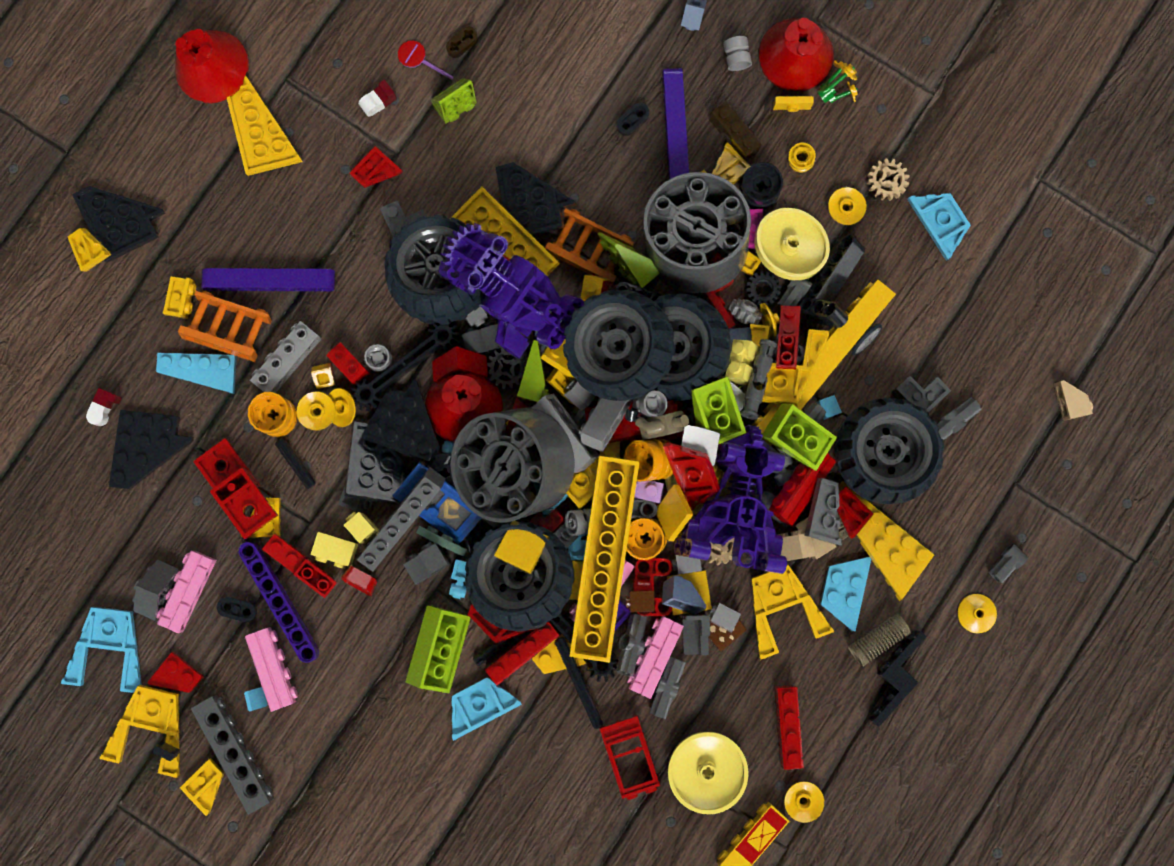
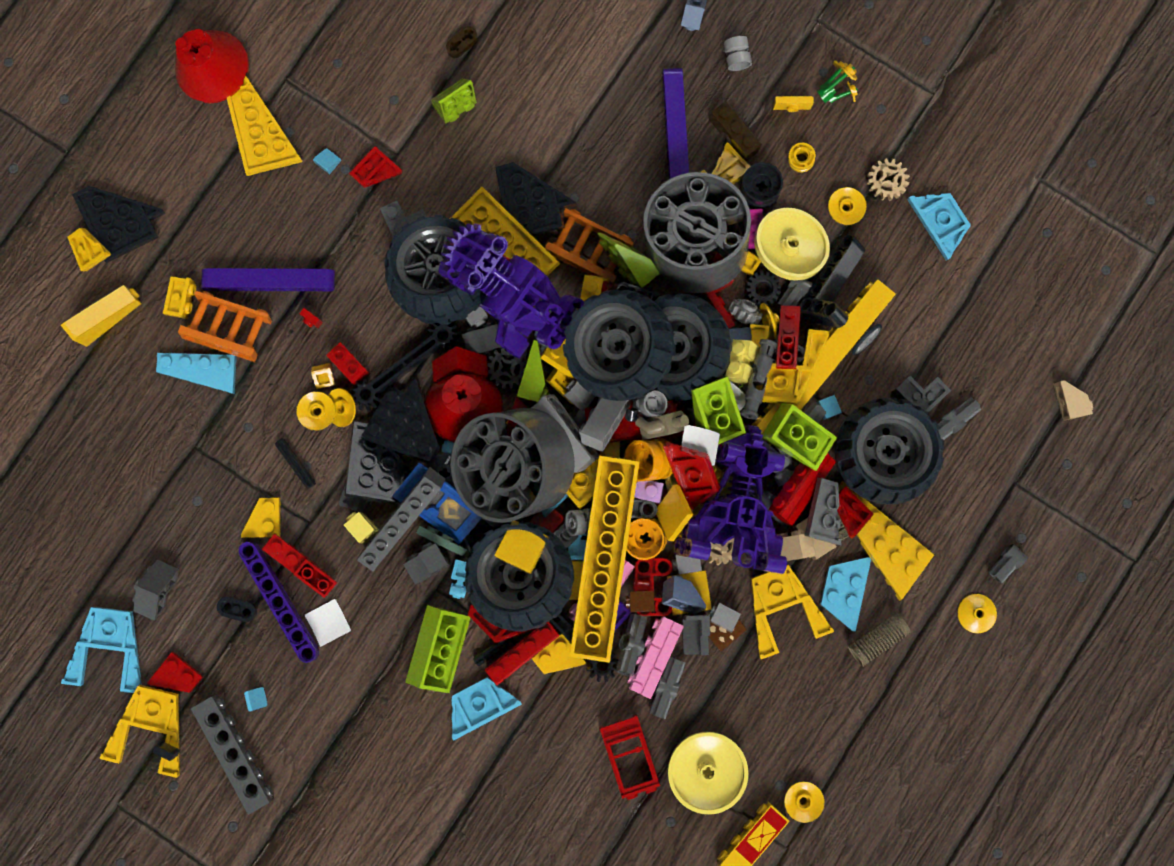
leg [86,388,122,426] -> none
black wing [109,410,194,489] -> none
bright pink brick [157,550,217,633] -> none
yellow wing [180,758,225,816] -> none
red bracket [193,438,278,539] -> none
bright pink brick [245,627,298,712] -> none
light orange wheel [248,392,297,437] -> none
light grey brick [250,321,322,393] -> none
light yellow brick [310,532,358,569] -> none
red piece [341,566,377,597] -> none
leg [358,79,397,117] -> none
light grey wheel [364,344,393,373] -> none
red piece [398,40,453,80] -> none
black axle [555,637,603,729] -> none
black plate [617,103,649,136] -> none
red cone [759,18,834,91] -> none
red brick [774,685,804,770] -> none
black bracket [869,630,927,727] -> none
none -> yellow slope [61,285,142,347]
none -> red plate [299,308,323,328]
none -> white sticker [305,599,351,647]
none -> medium azure slope [313,148,341,175]

